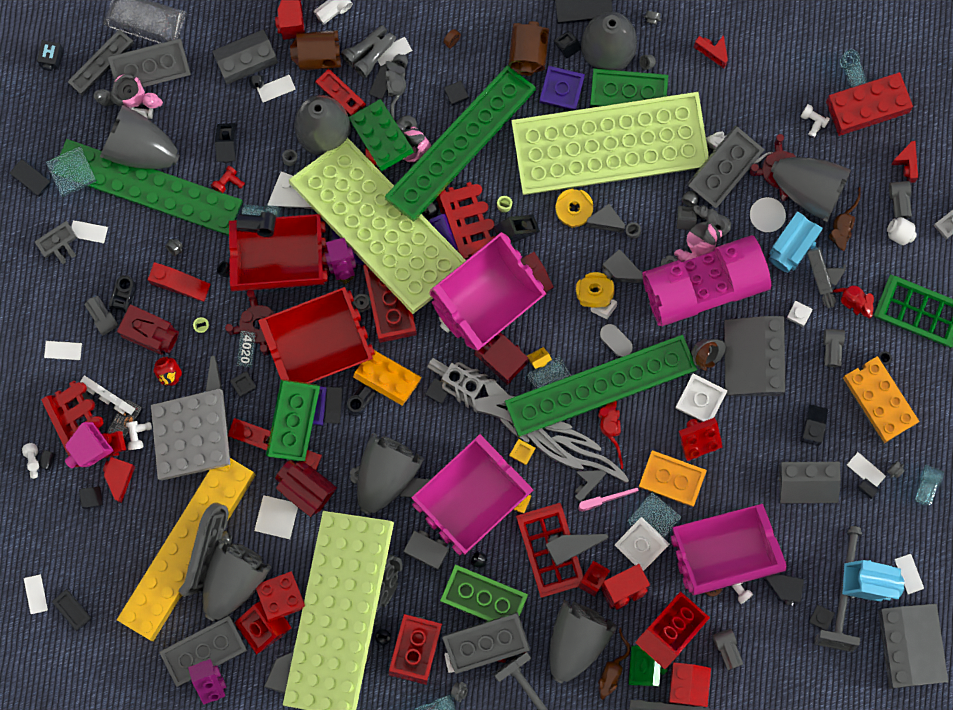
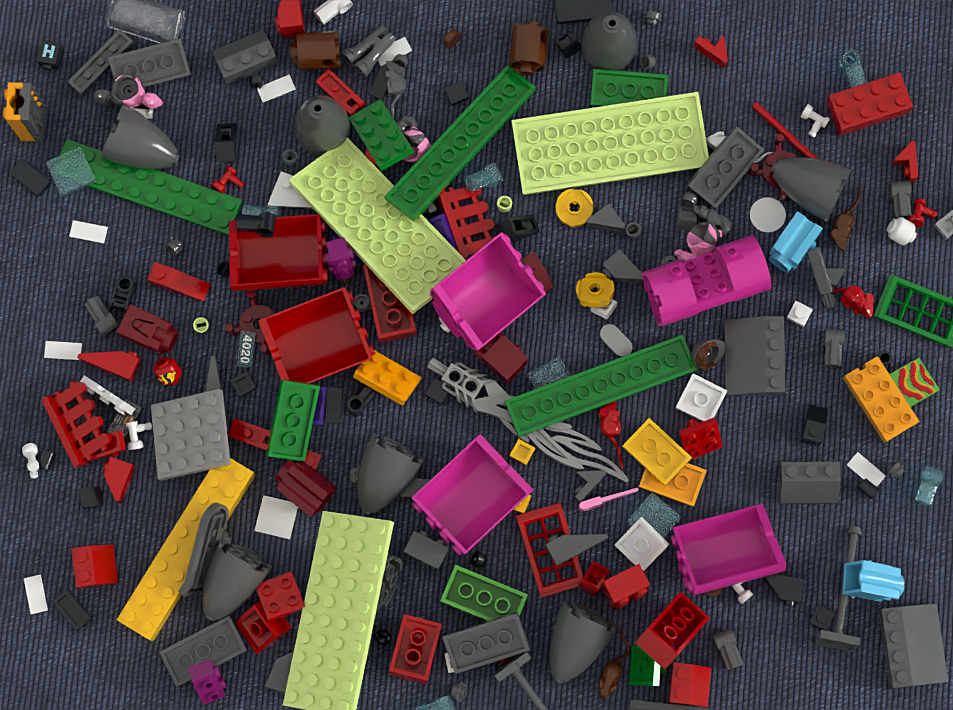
dark grey hinge [34,221,78,264] -> none
dark pink torso [65,422,114,468] -> none
yellow plate [527,347,552,369] -> none
dark purple plate [539,66,585,111] -> none
white sticker [895,554,924,594] -> none
none -> piece [3,82,46,142]
none -> red slope [71,545,119,589]
none -> red slope [77,351,142,382]
none -> clear light blue piece [464,163,504,193]
none -> yellow plate [622,418,692,486]
none -> red bar [752,102,818,159]
none -> slope [889,358,940,407]
none -> red piece [908,198,938,228]

